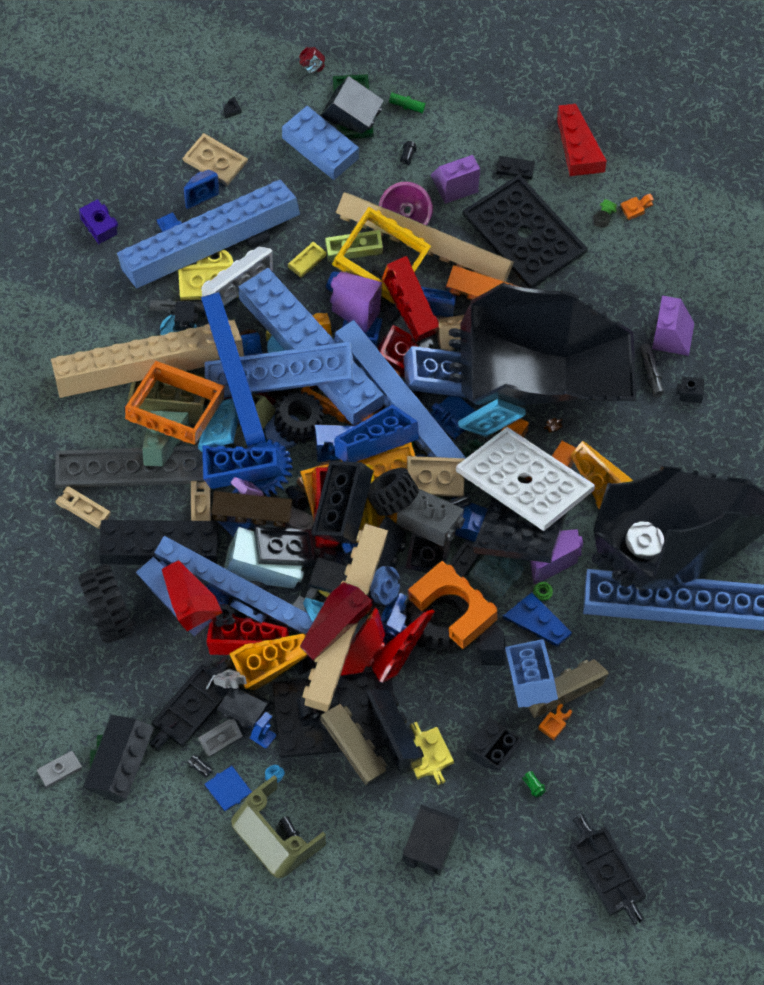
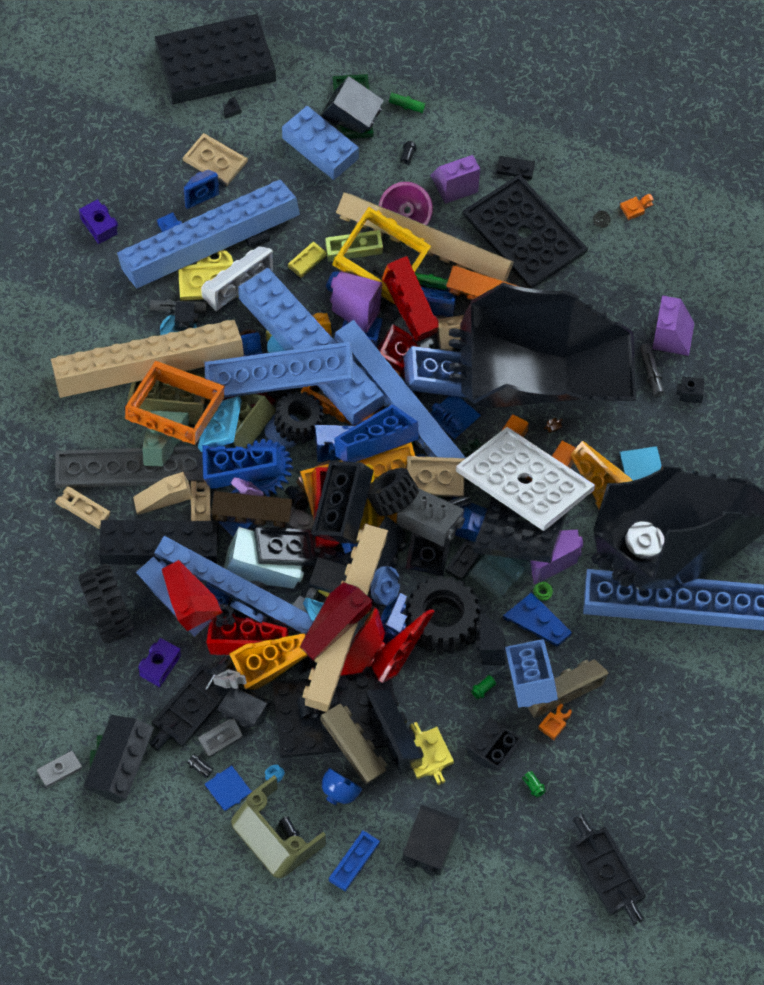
blue beam [201,292,266,447] -> none
blue bracket [250,712,276,748] -> none
dark red head [299,47,325,73] -> none
orange arch [408,561,497,649] -> none
medium azure tile [458,399,526,437] -> none
red wedge [557,104,607,176] -> none
bright green plate [600,199,617,215] -> none
none -> tan slope [133,472,193,515]
none -> dark purple brick [138,638,181,687]
none -> black brick [155,14,276,105]
none -> blue cylinder [322,768,362,805]
none -> blue plate [329,830,380,892]
none -> green pin [415,272,448,291]
none -> green pin [471,675,496,699]
none -> medium azure tile [619,447,661,481]

